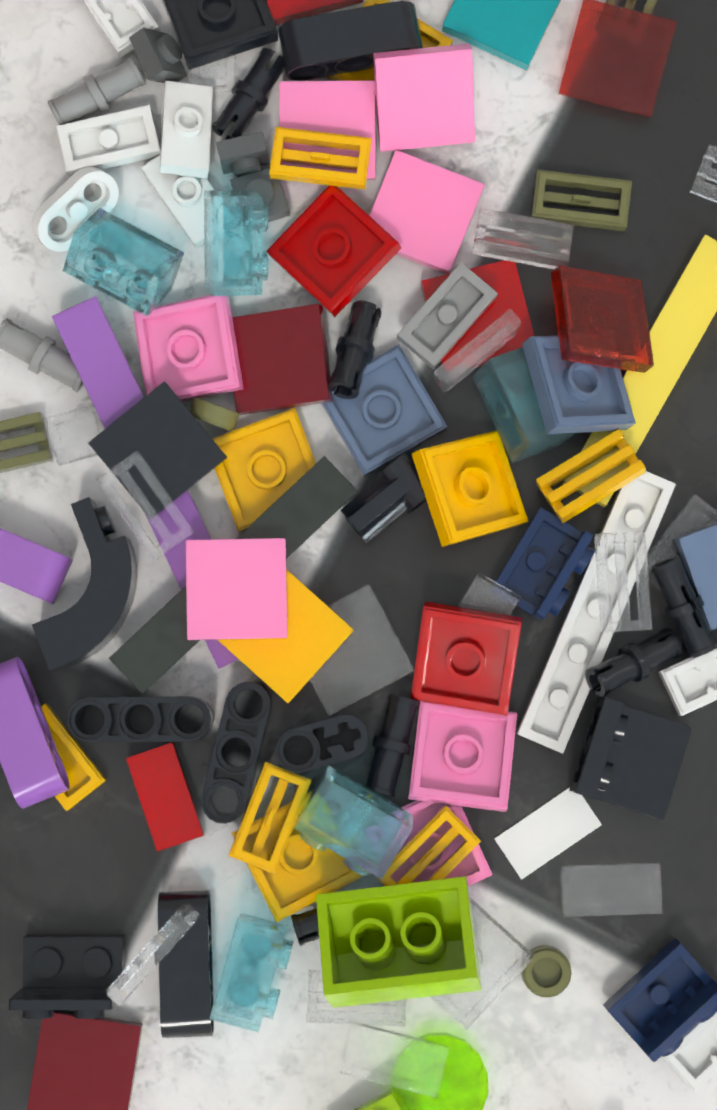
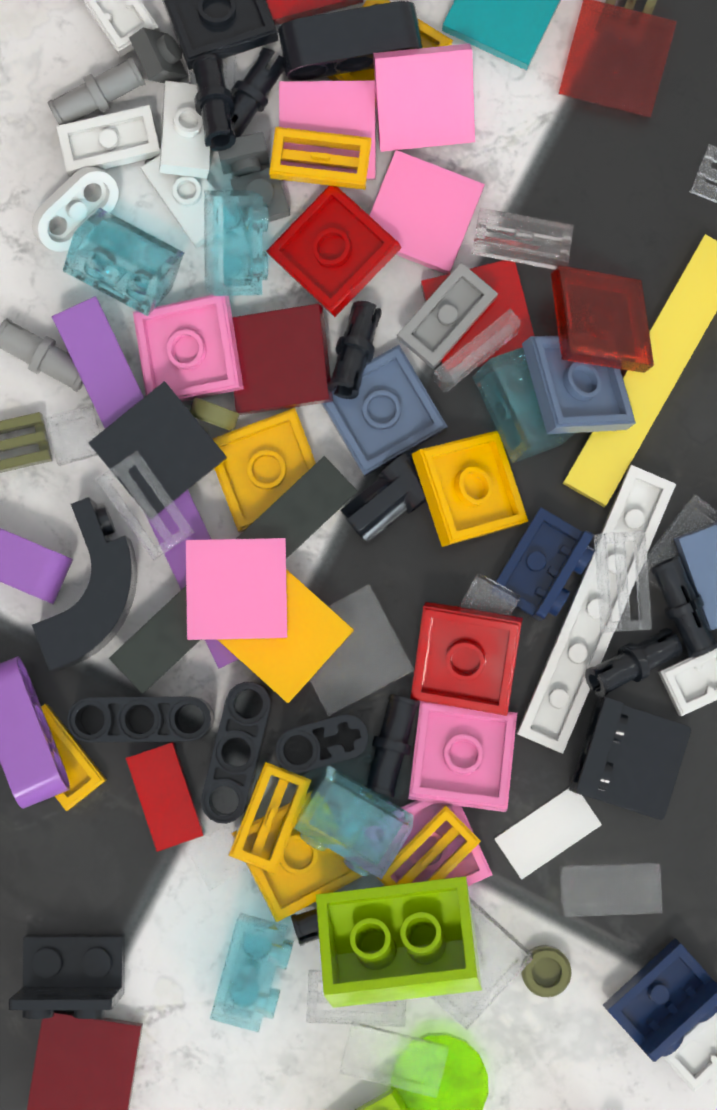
clear tile [106,903,200,1007] -> none
black beam [157,890,214,1038] -> none
olive tile [530,169,632,232] -> none
yellow tile [536,429,646,523] -> none
none -> black pin [192,54,236,151]

